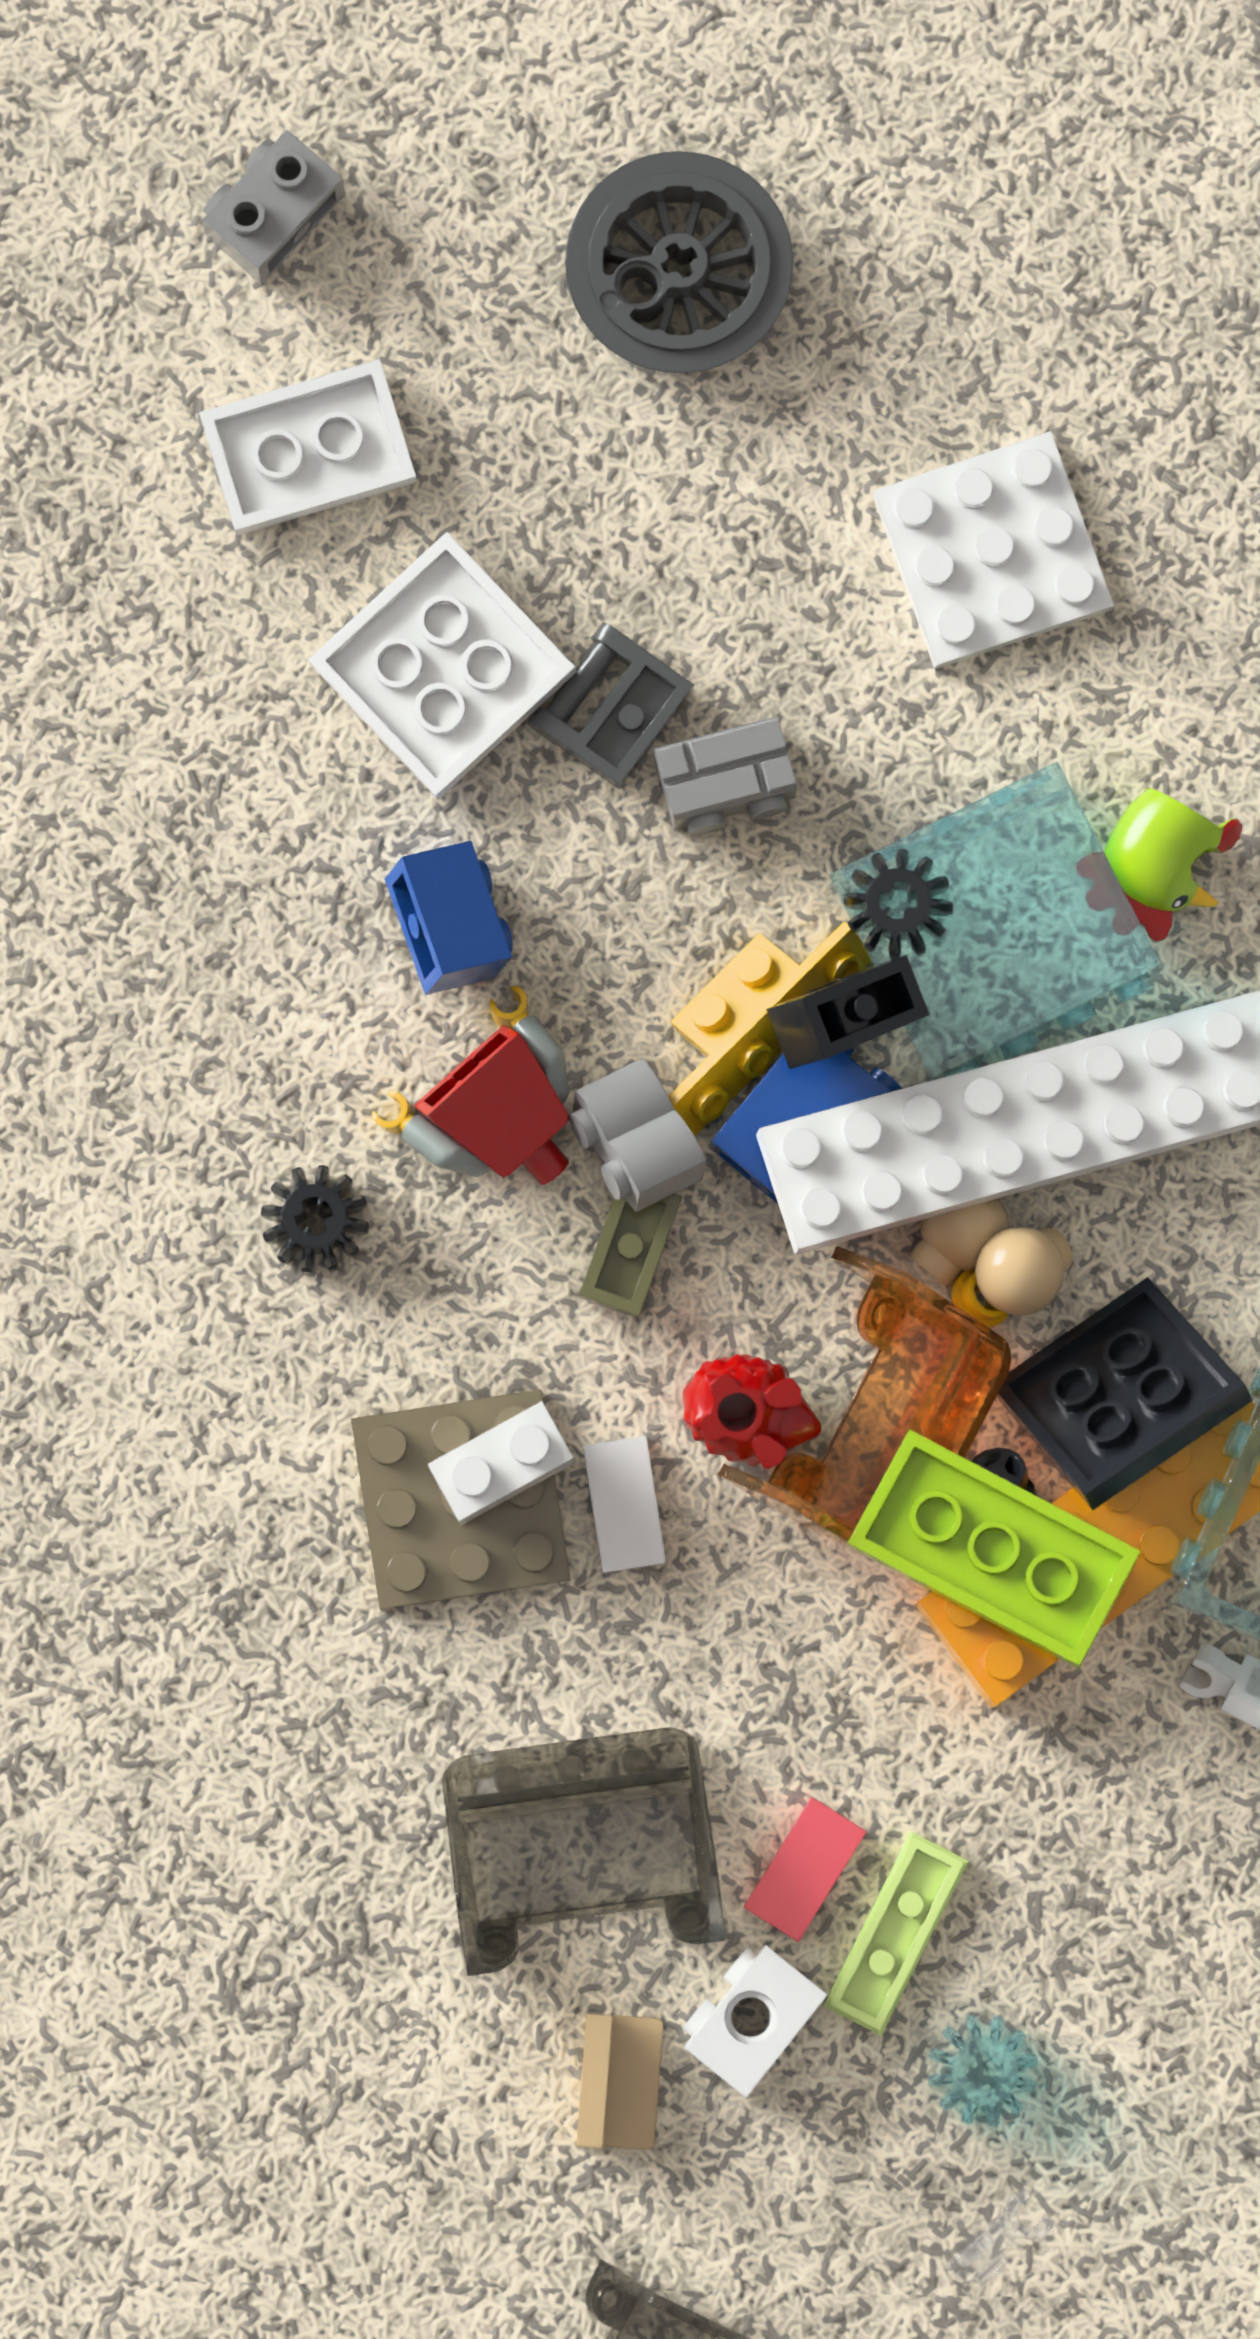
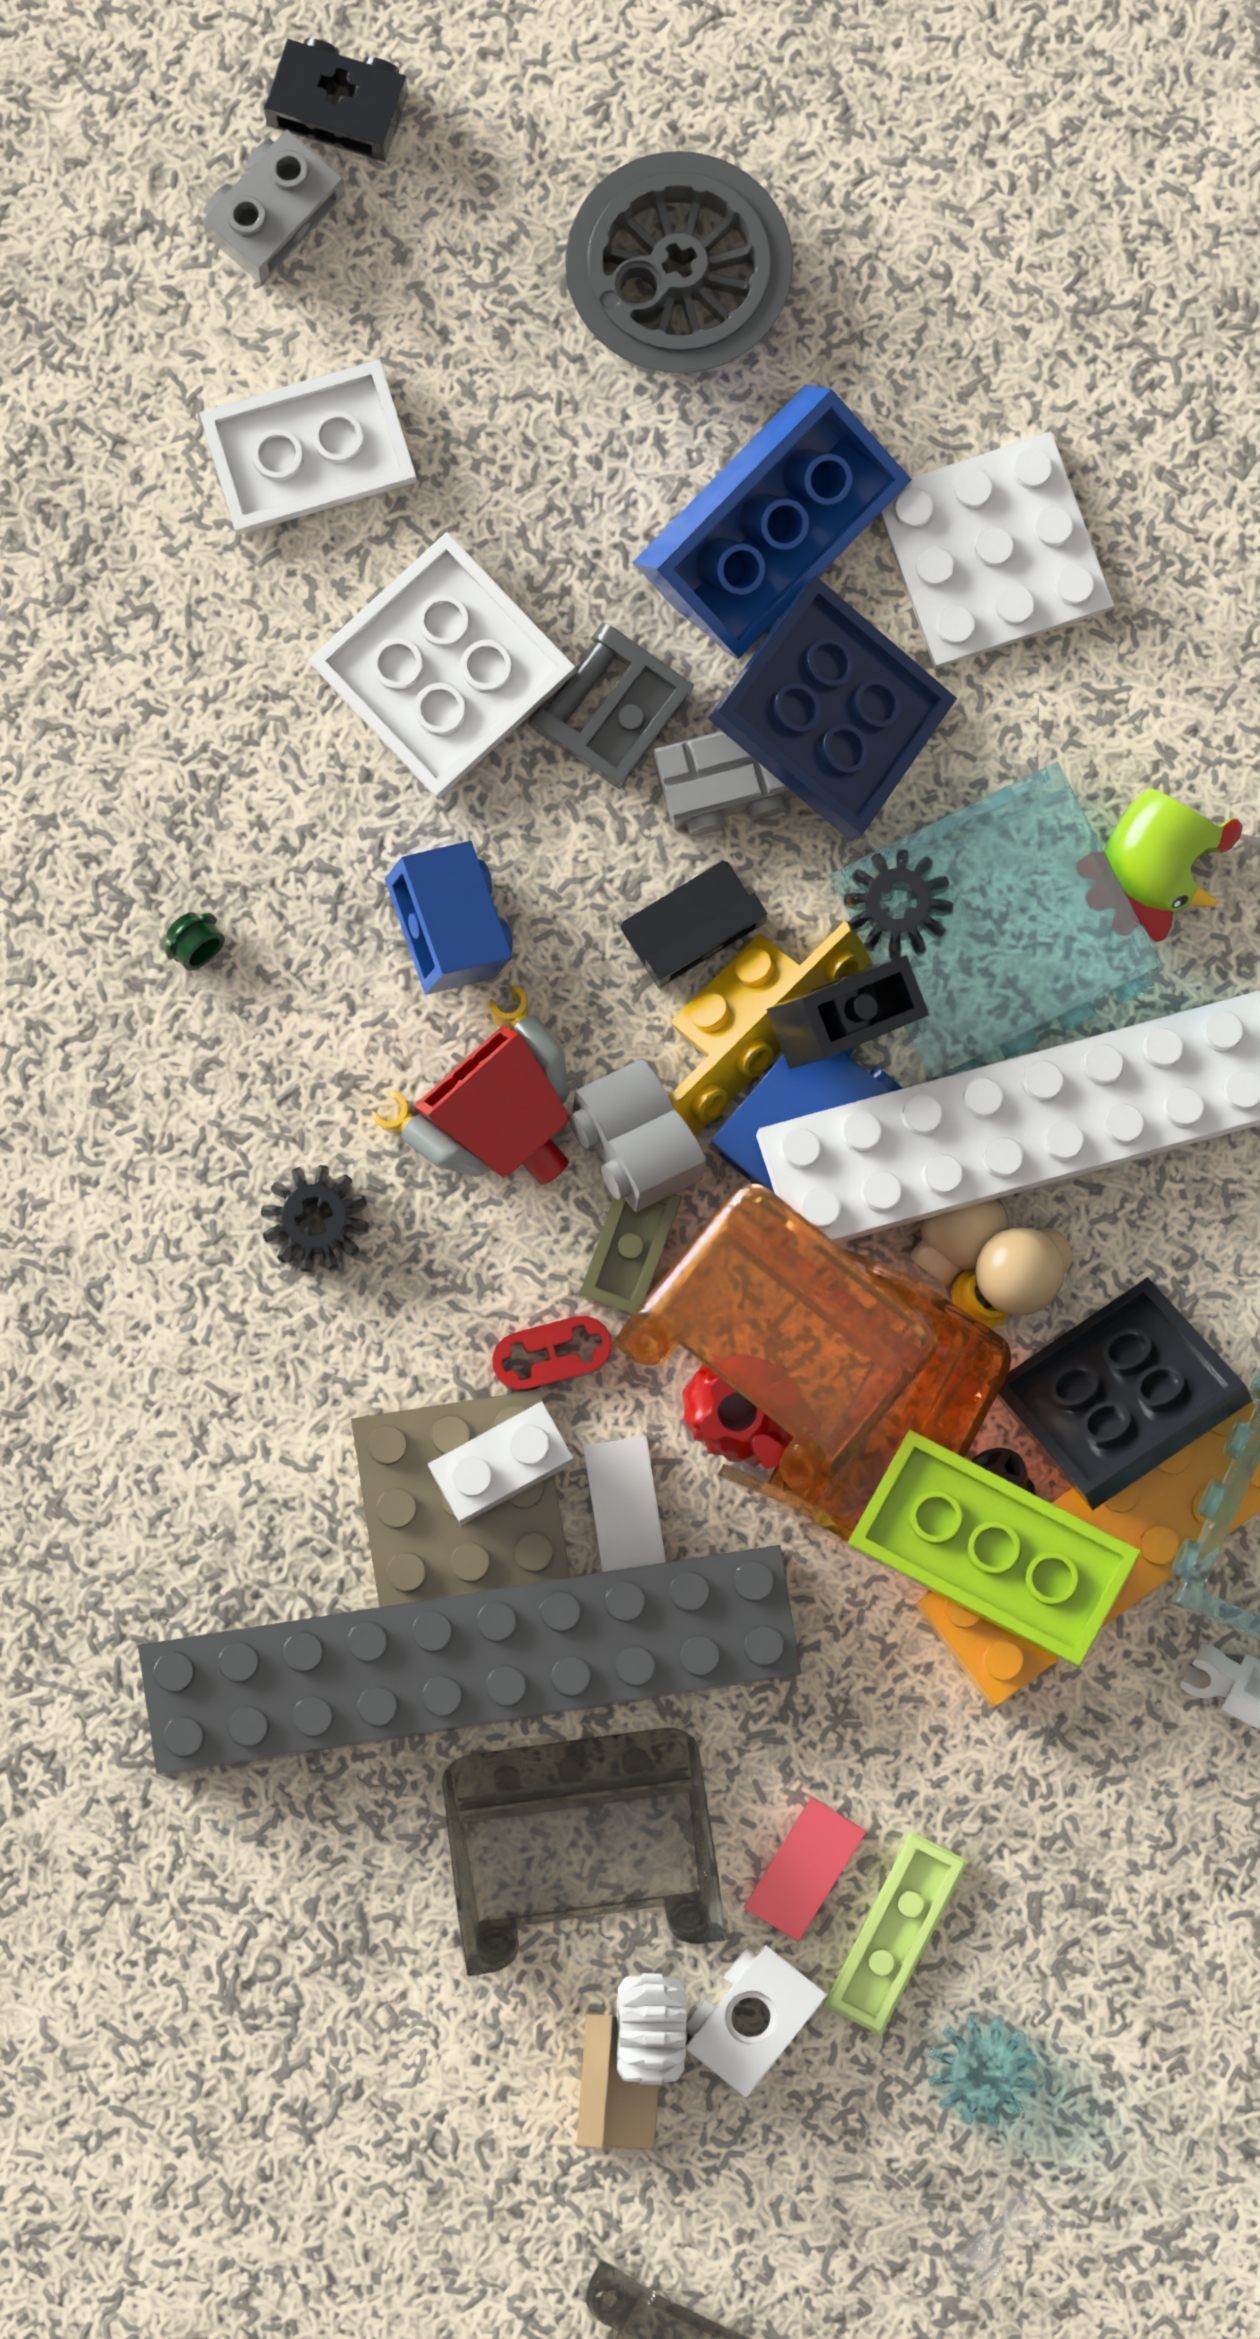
none -> dark grey brick [138,1545,801,1776]
none -> dark green plate [165,912,225,971]
none -> black brick [264,38,408,162]
none -> red beam [492,1316,611,1392]
none -> clear orange windscreen [613,1184,938,1506]
none -> white gear [615,1973,687,2085]
none -> black panel [621,861,768,989]
none -> blue slope [632,384,912,659]
none -> dark blue plate [707,576,957,842]

